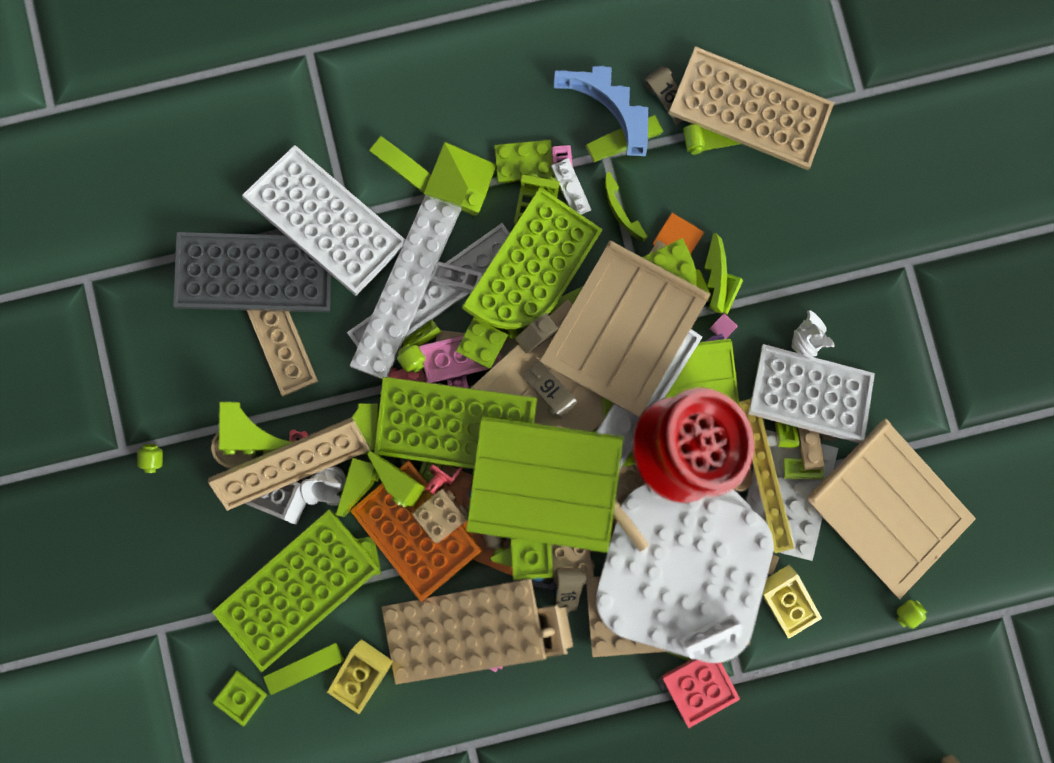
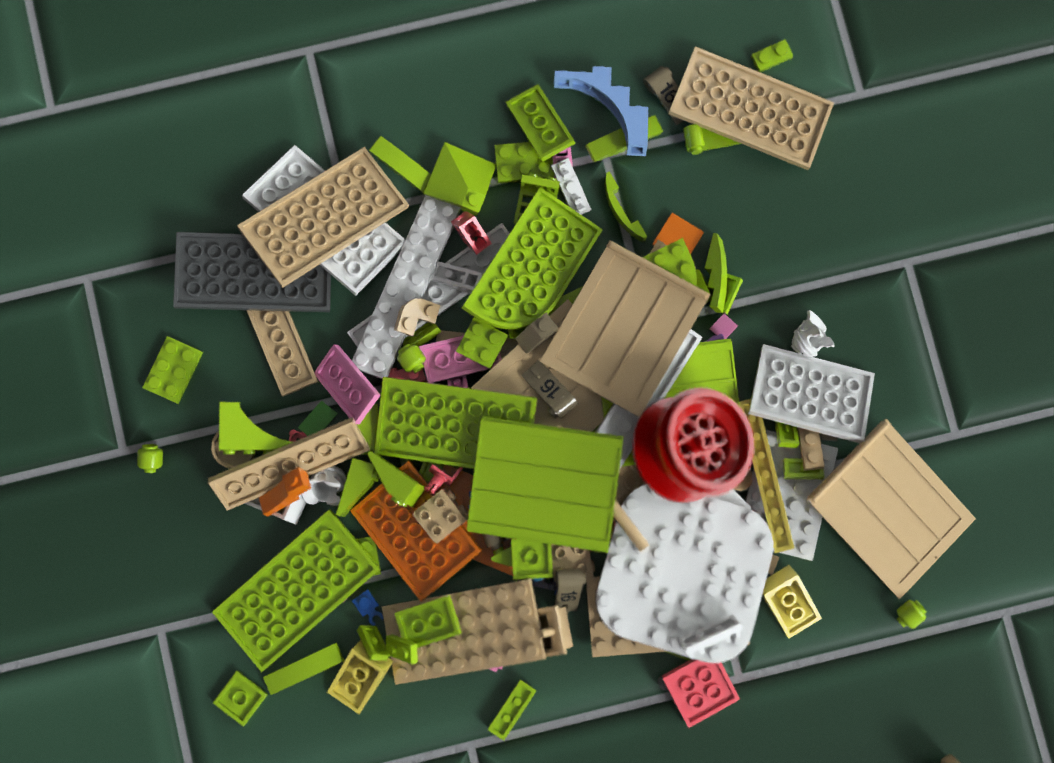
none -> lime plate [142,336,203,404]
none -> tan plate [237,147,409,288]
none -> orange slope [259,467,312,516]
none -> bright green sticker [298,400,338,436]
none -> bright pink plate [314,344,380,424]
none -> blue plate [352,589,384,626]
none -> lime plate [357,625,390,661]
none -> lime plate [386,634,418,664]
none -> tan plate [394,298,440,336]
none -> lime plate [394,595,462,648]
none -> coral torso [451,211,492,255]
none -> lime plate [488,679,537,741]
none -> lime plate [506,84,575,162]
none -> lime plate [751,39,794,72]

